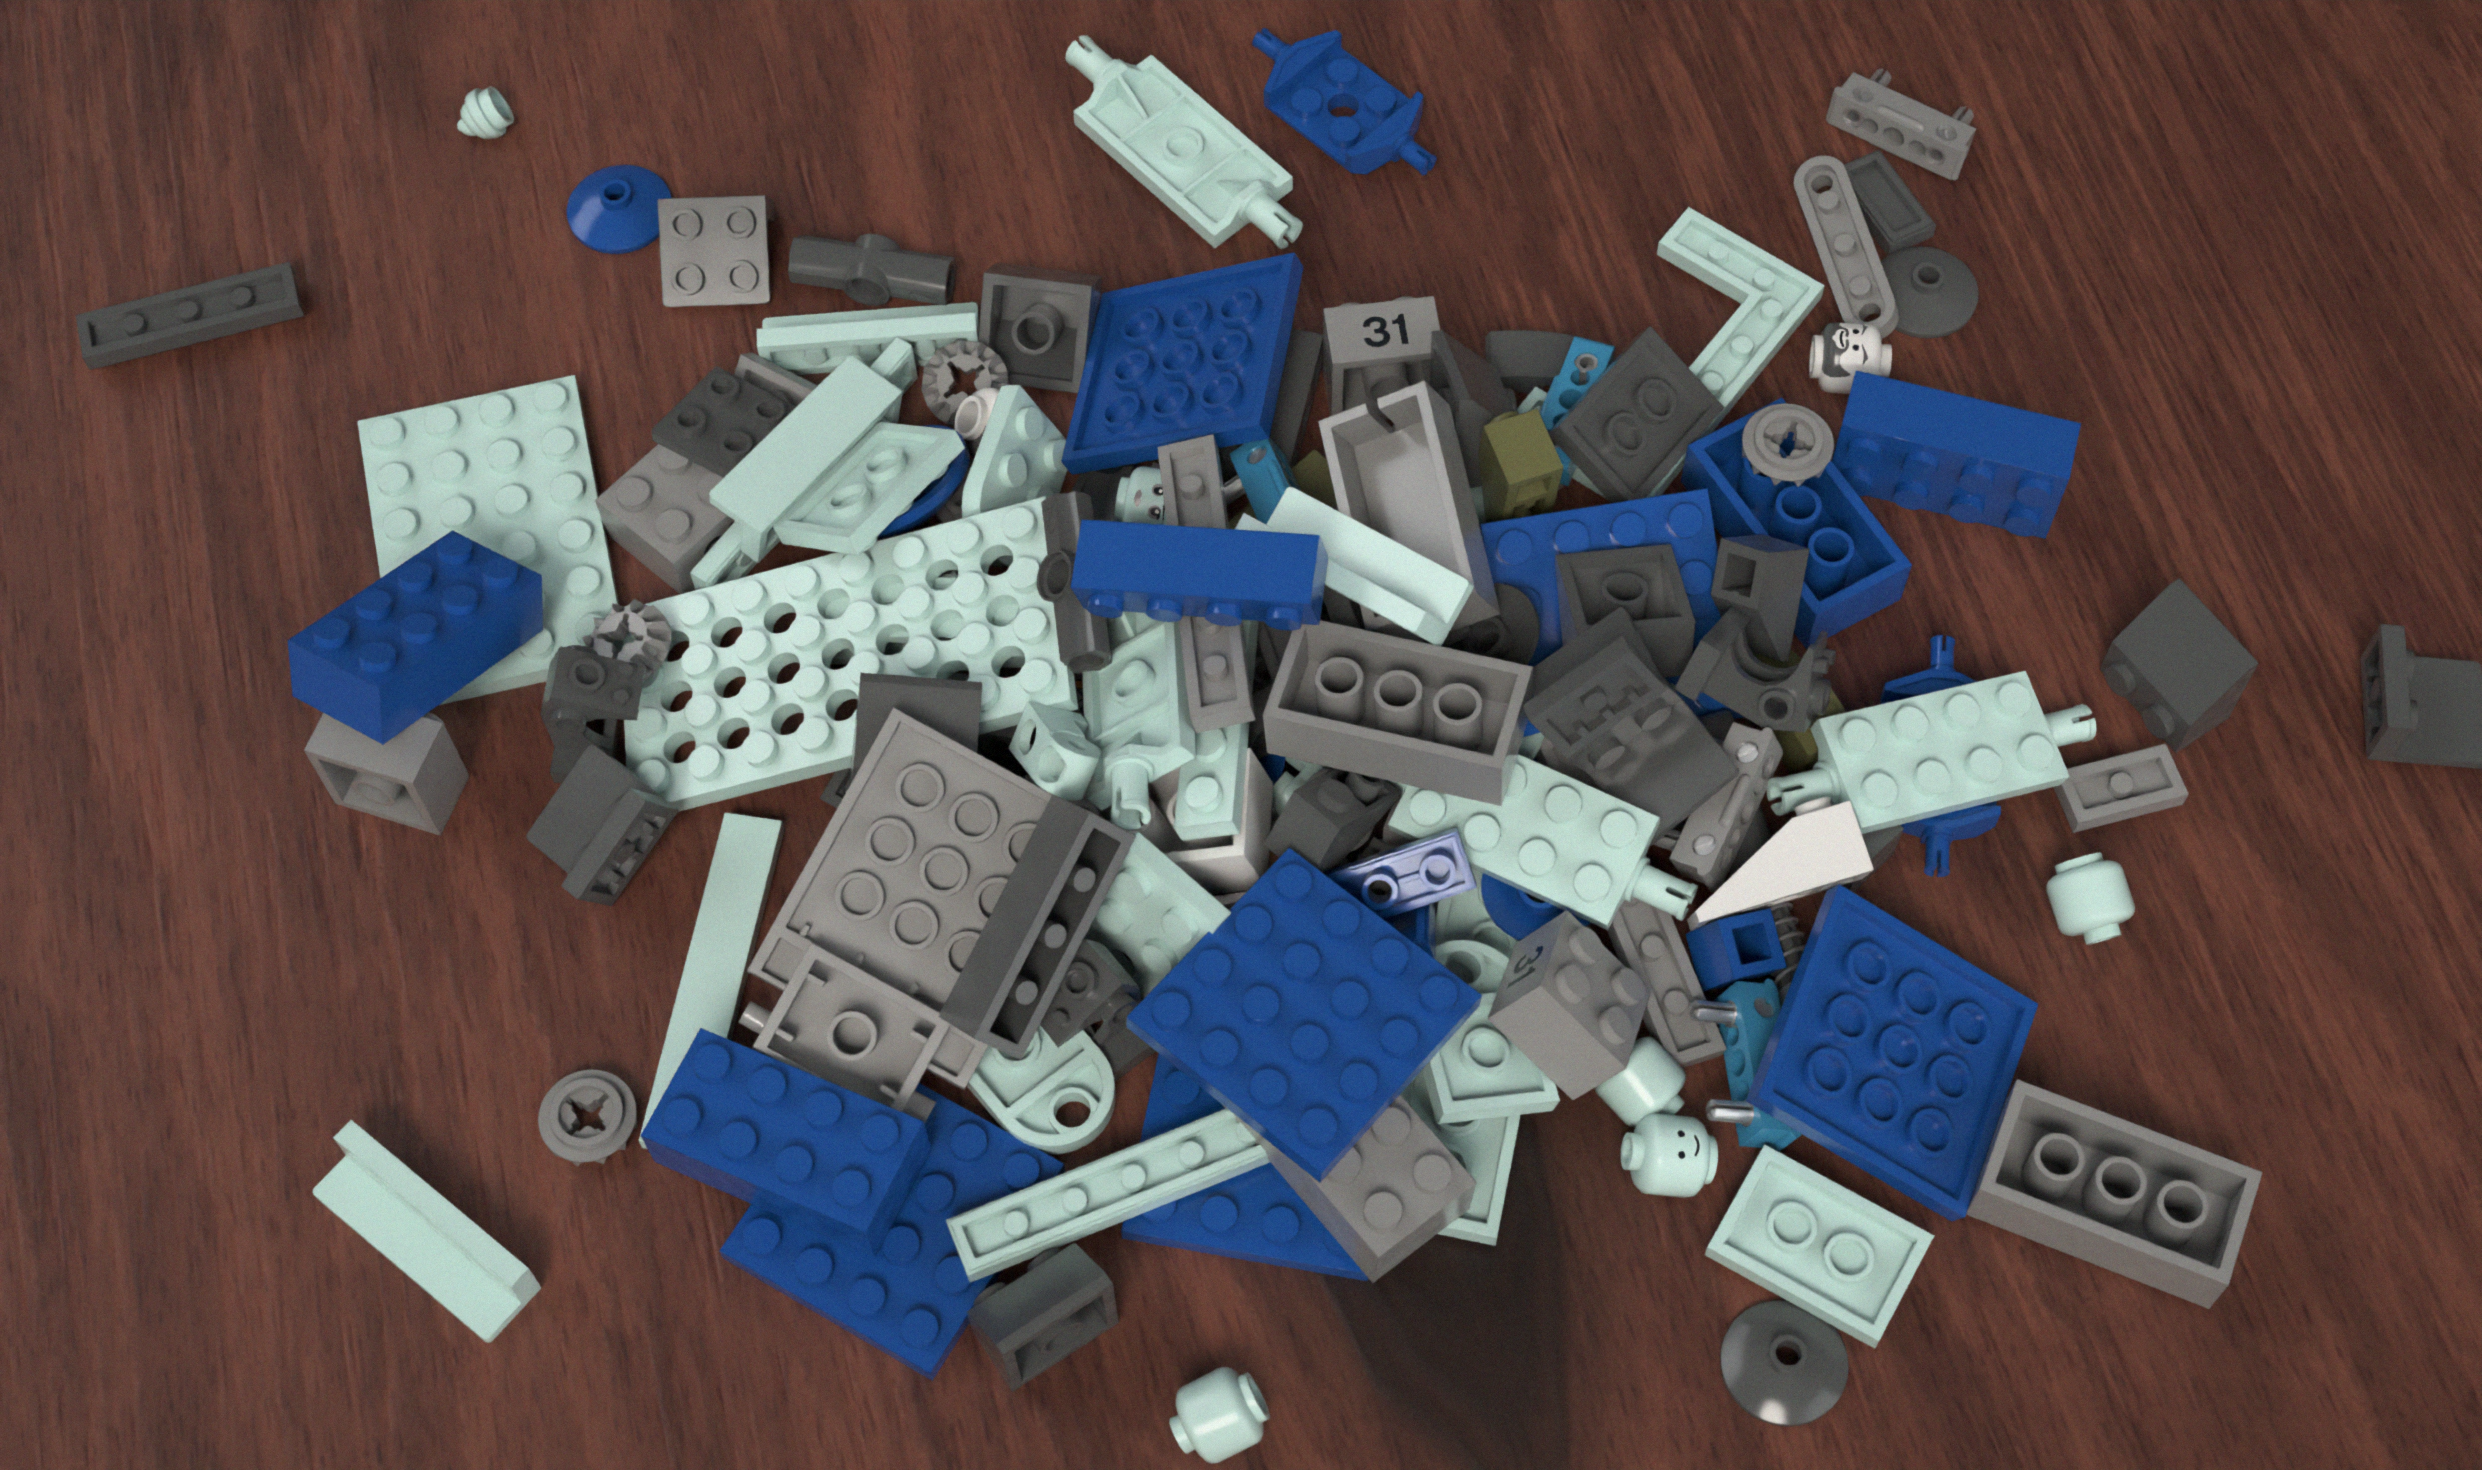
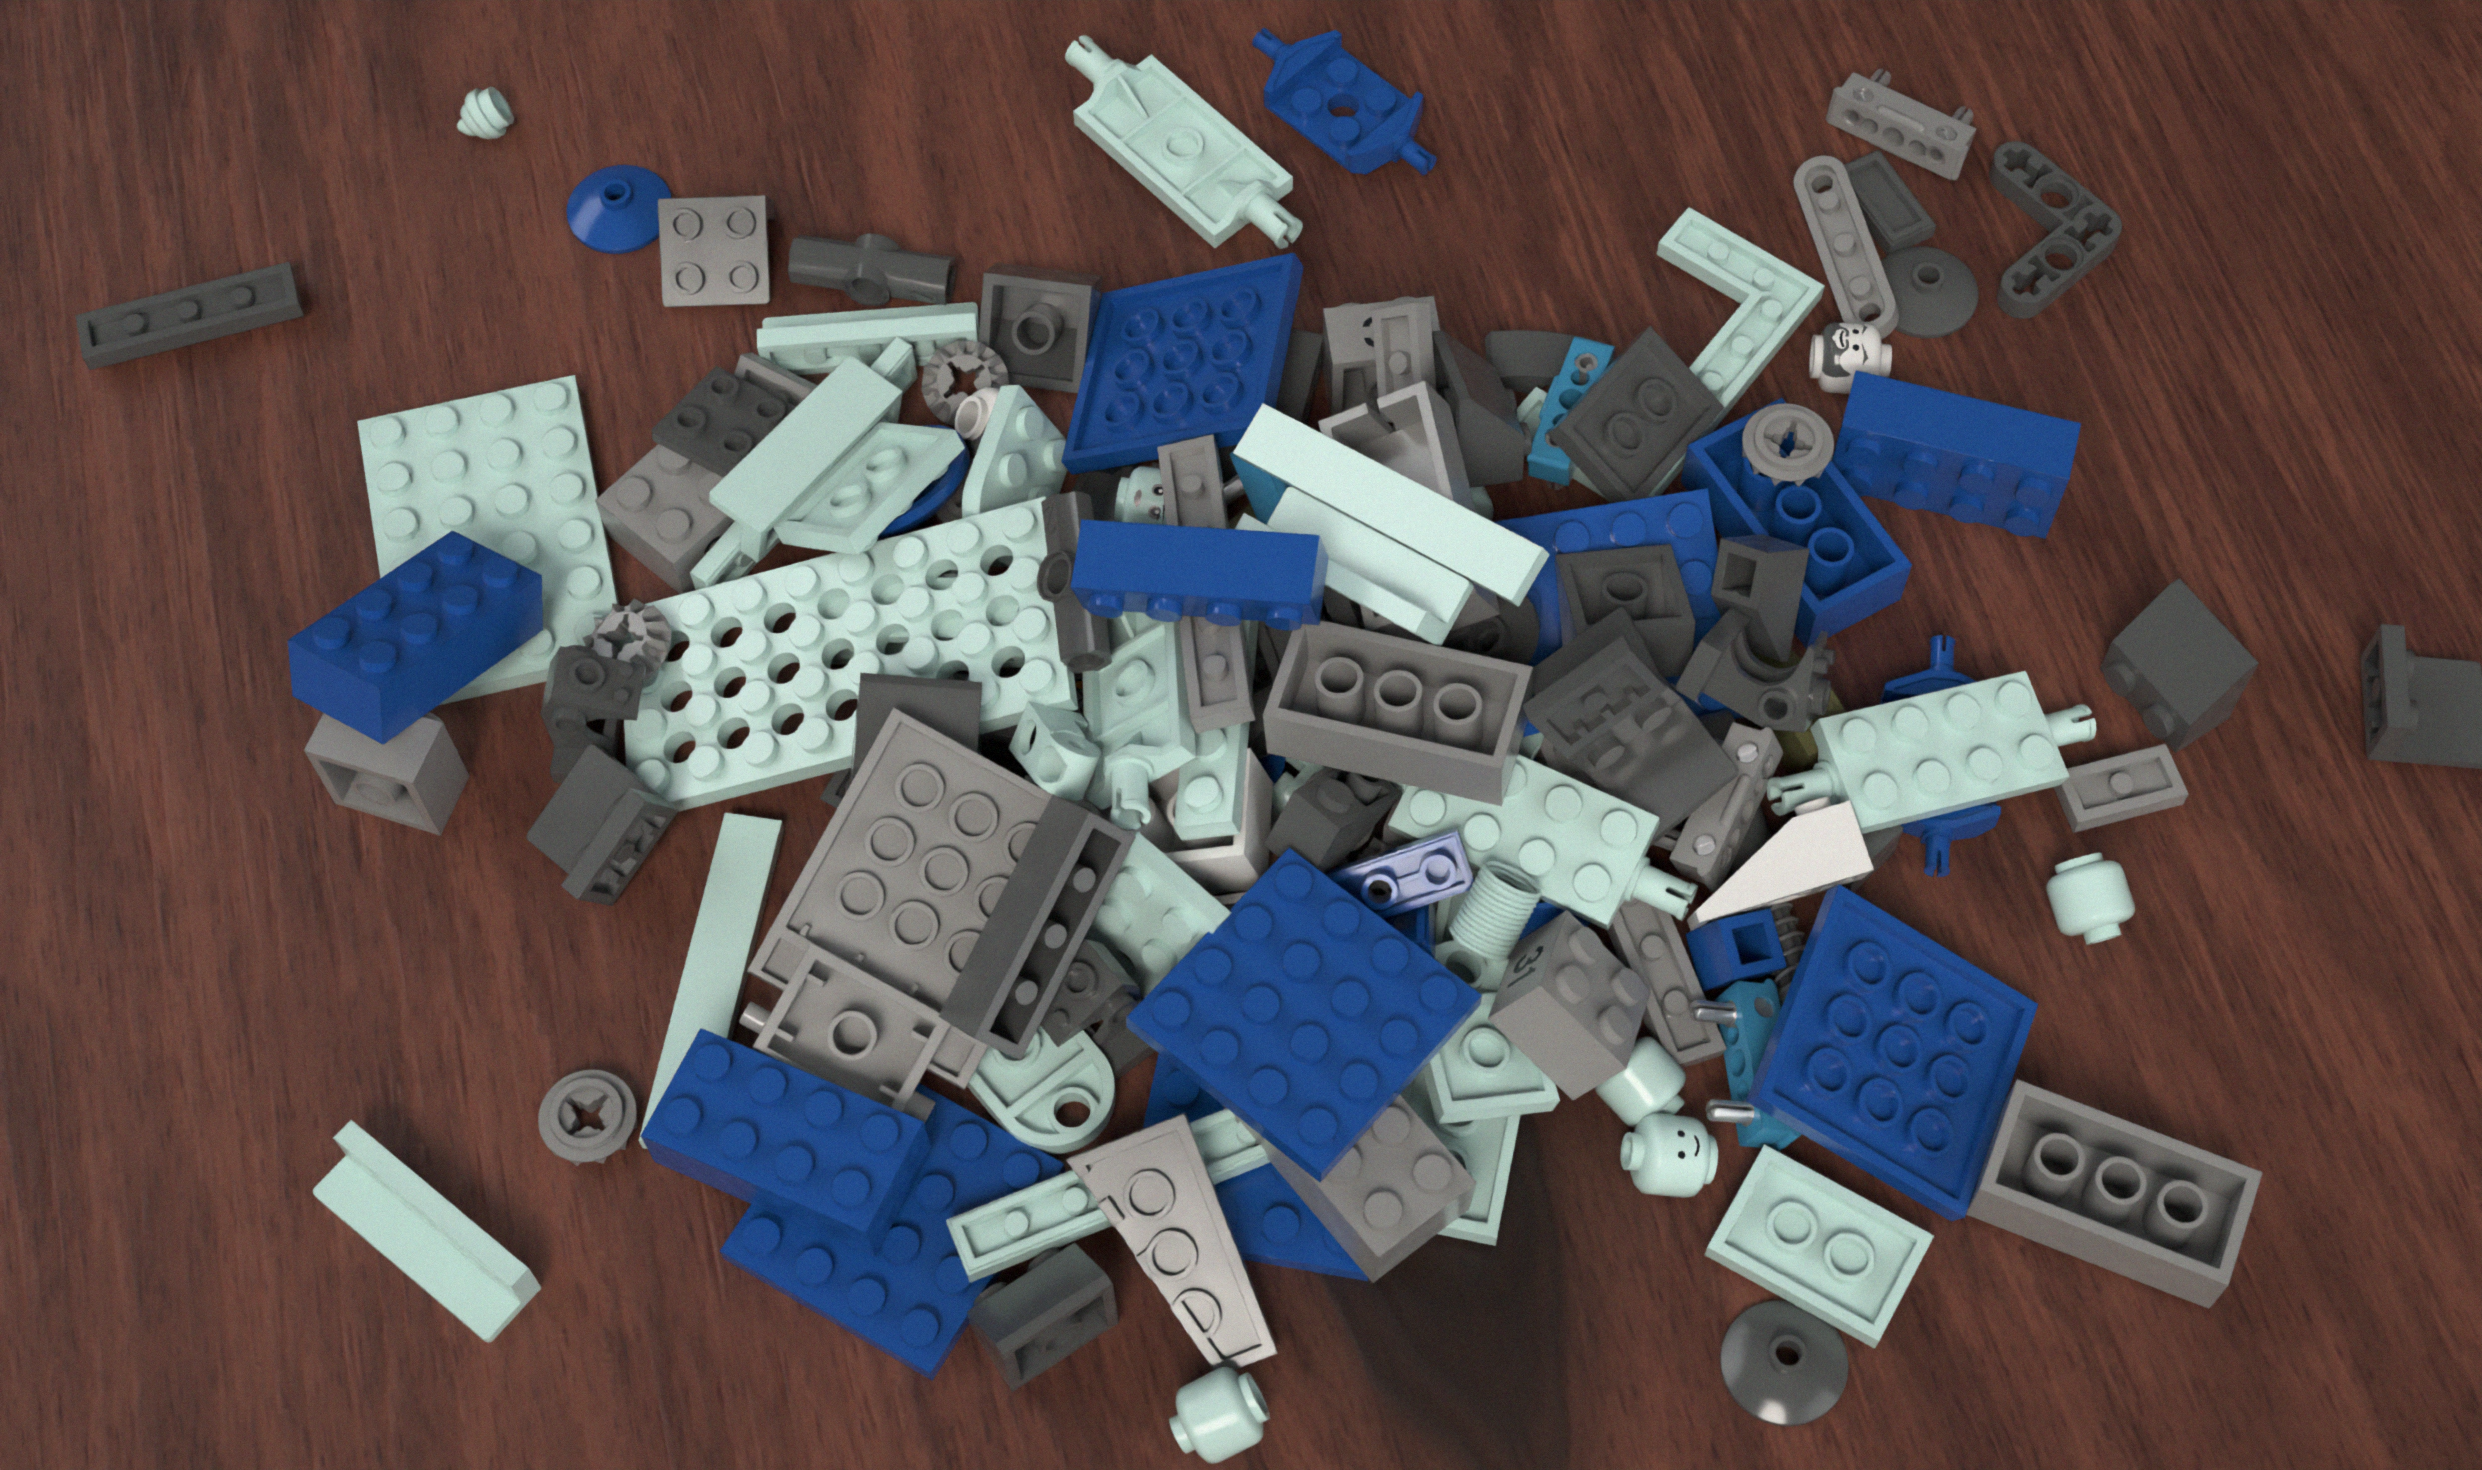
olive slope [1478,409,1564,523] -> none
none -> wing [1066,1112,1279,1370]
none -> light aqua tile [1233,403,1550,607]
none -> light grey plate [1371,302,1437,423]
none -> light aqua piece [1449,861,1542,961]
none -> dark grey beam [1989,141,2122,319]

